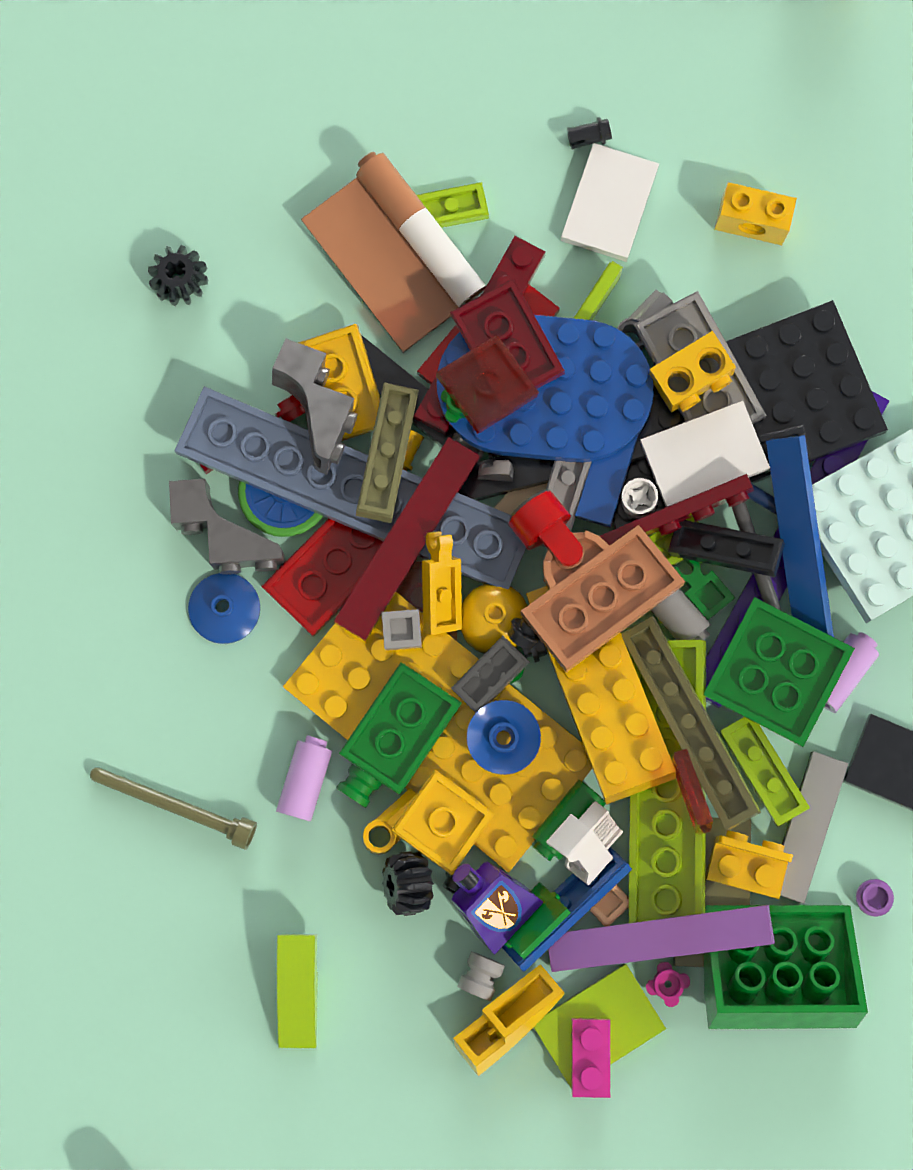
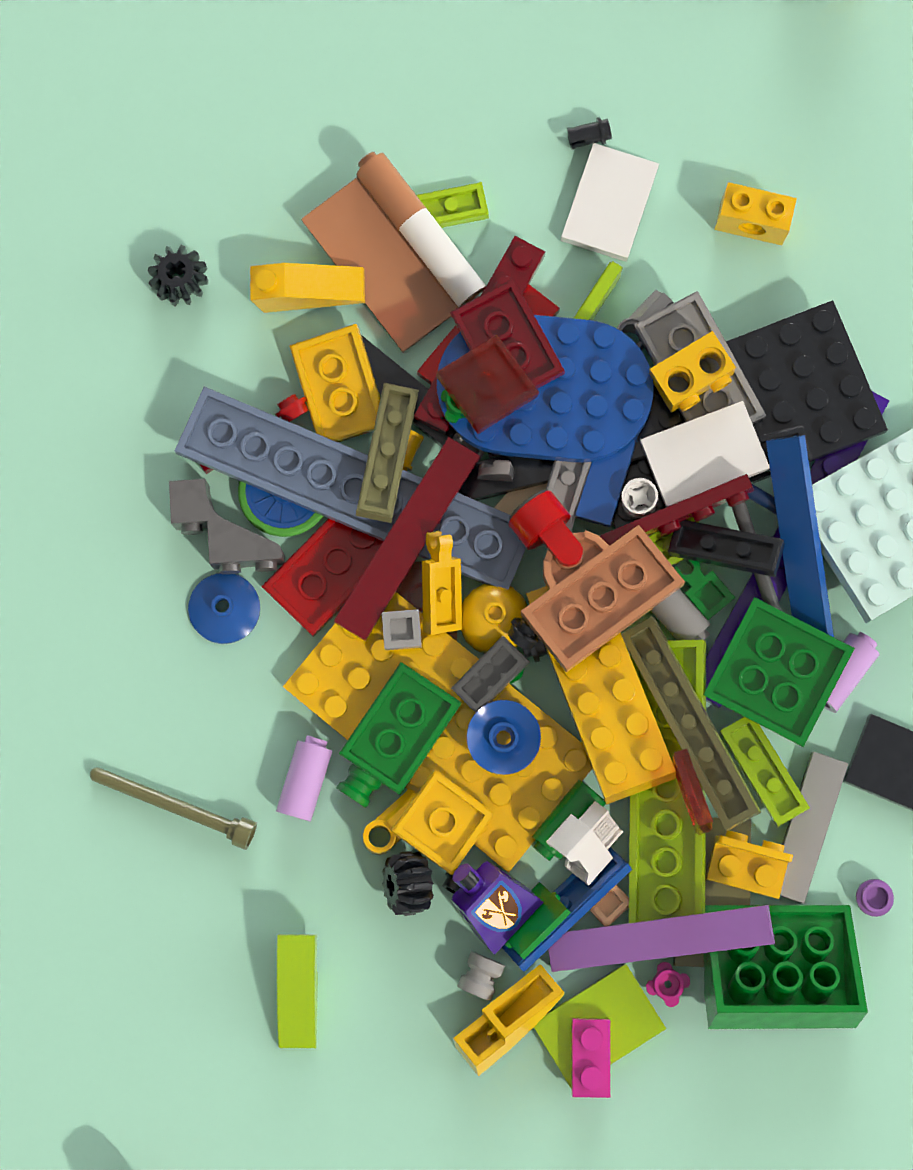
flat silver arch [272,339,358,475] -> none
none -> yellow slope [250,263,365,313]

